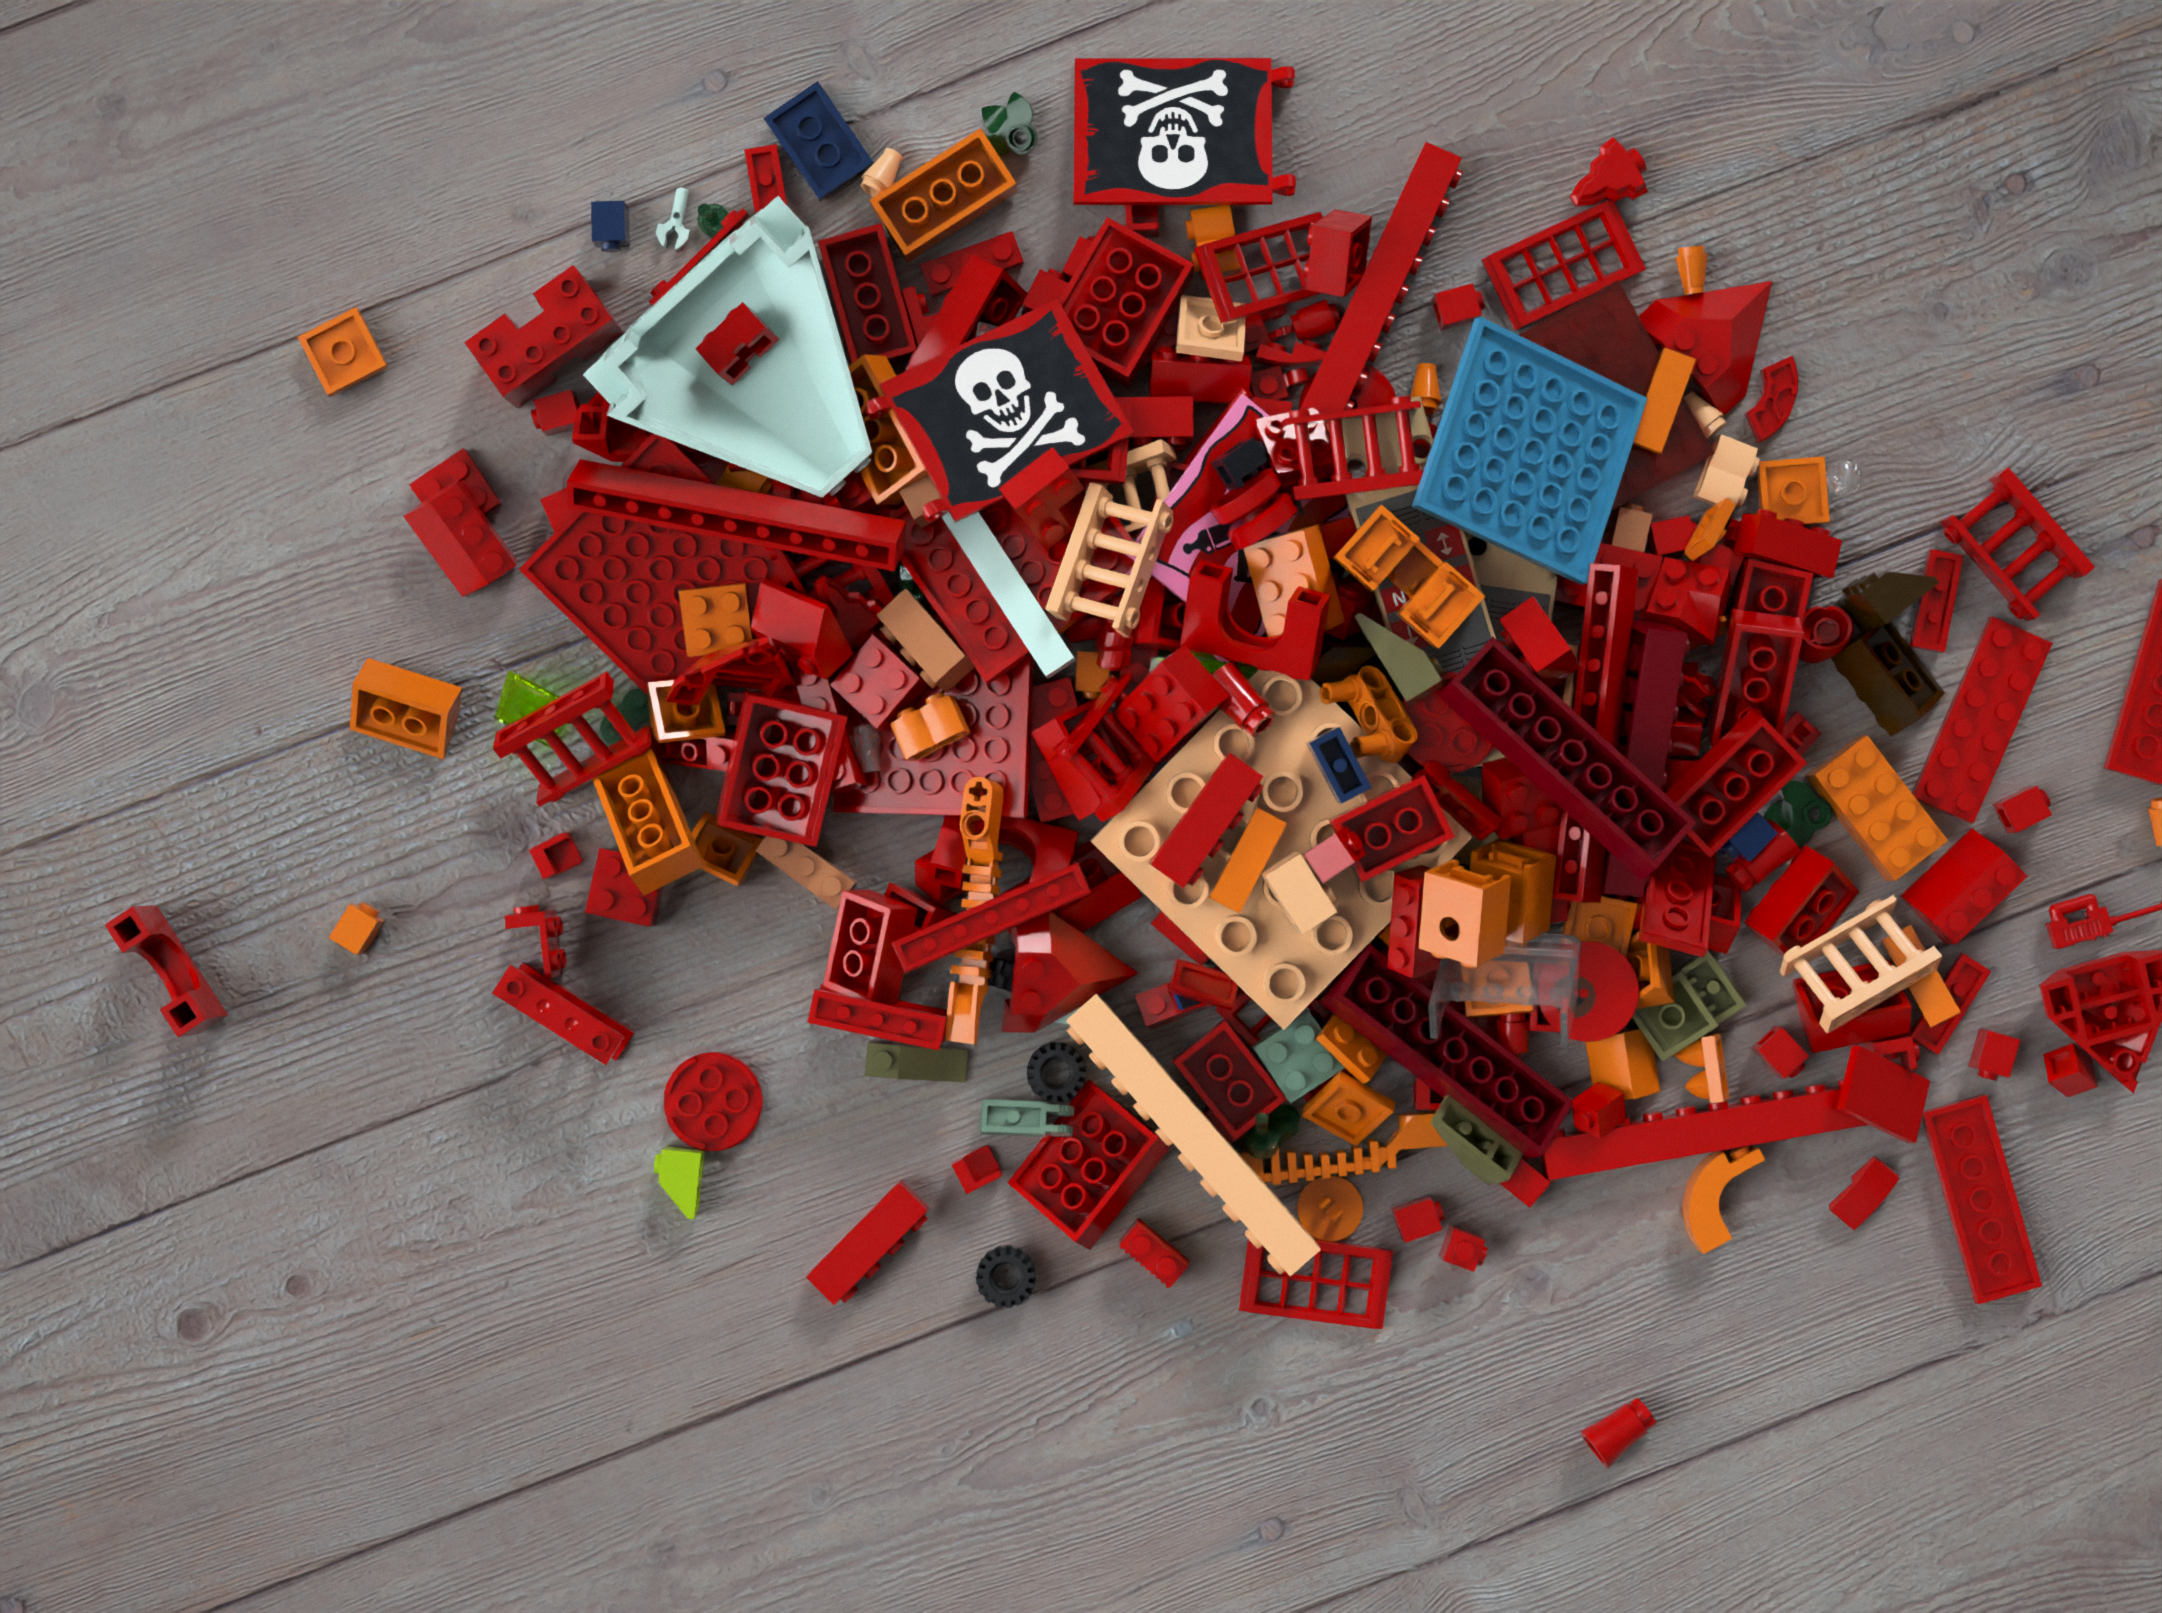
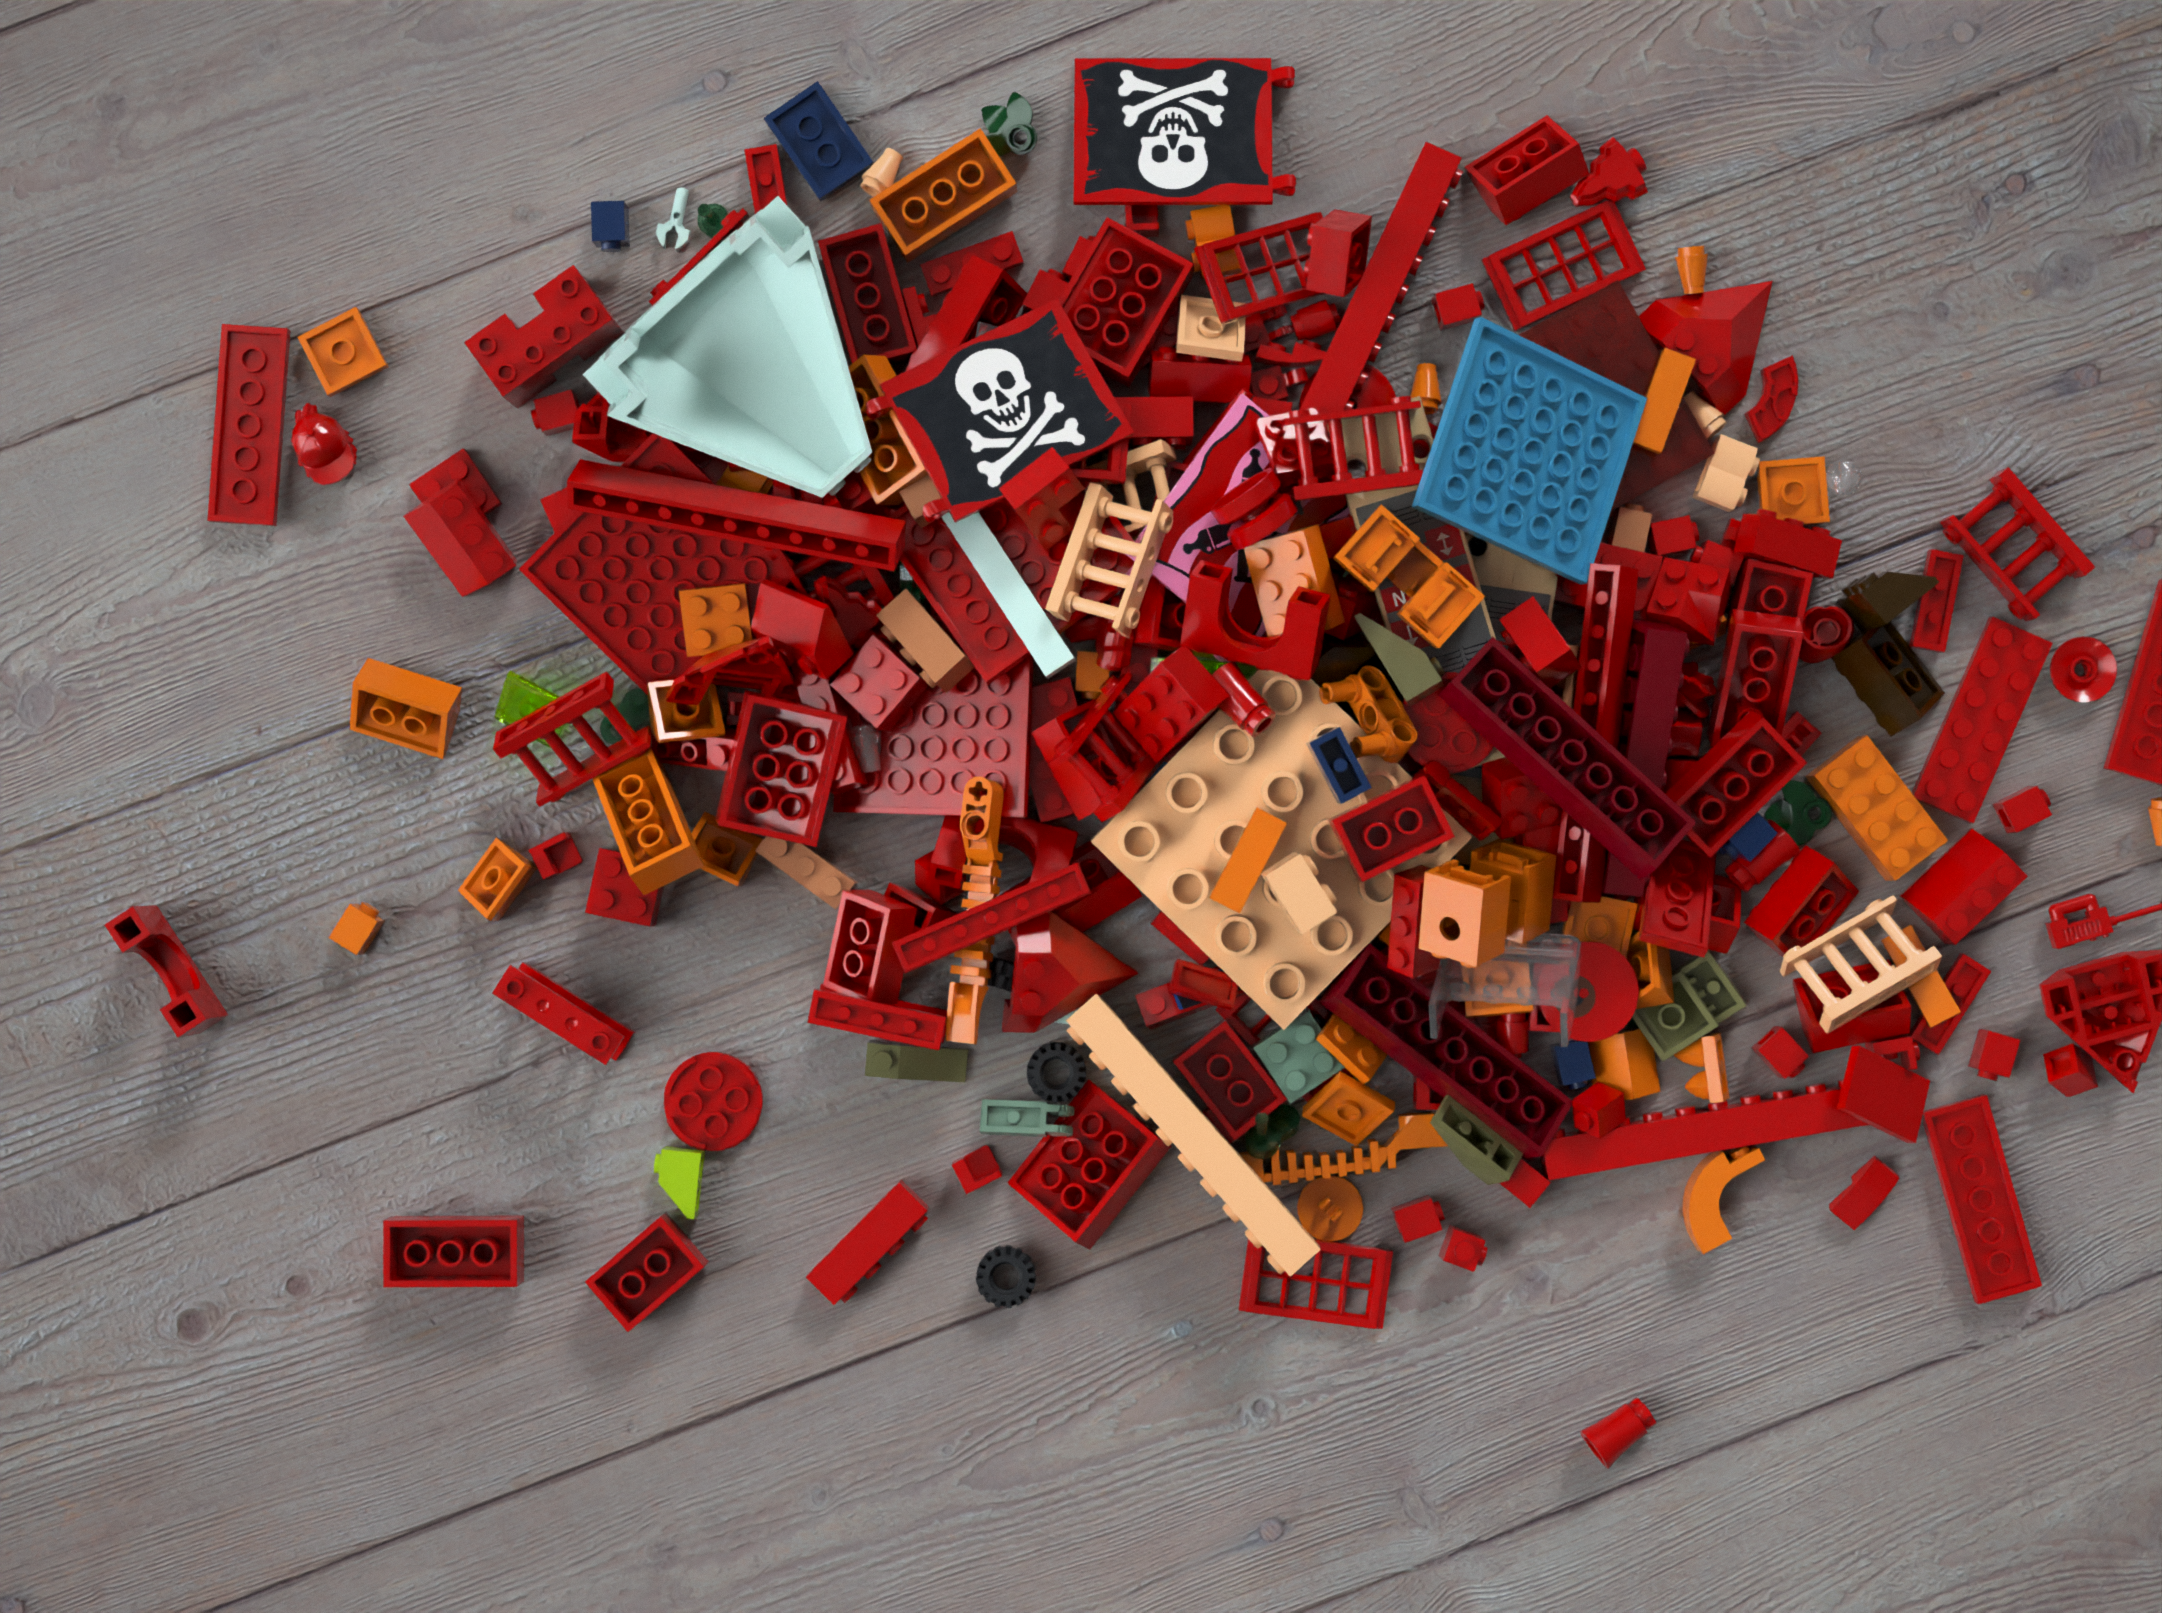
red bracket [504,905,567,978] -> none
red brick [695,302,779,386] -> none
orange brick [890,693,971,762] -> none
red brick [1119,1218,1189,1288] -> none
red brick [1149,753,1264,888] -> none
black brick [1211,437,1268,490] -> none
brick [1304,826,1366,883] -> none
orange plate [1684,498,1736,561] -> none
none -> red plate [207,324,291,527]
none -> red hair [291,403,357,485]
none -> red brick [383,1215,524,1288]
none -> orange slope [458,837,537,921]
none -> red brick [585,1212,709,1332]
none -> red slope [1464,115,1590,226]
none -> dark blue brick [1550,1040,1596,1090]
none -> red dish [2050,636,2117,703]

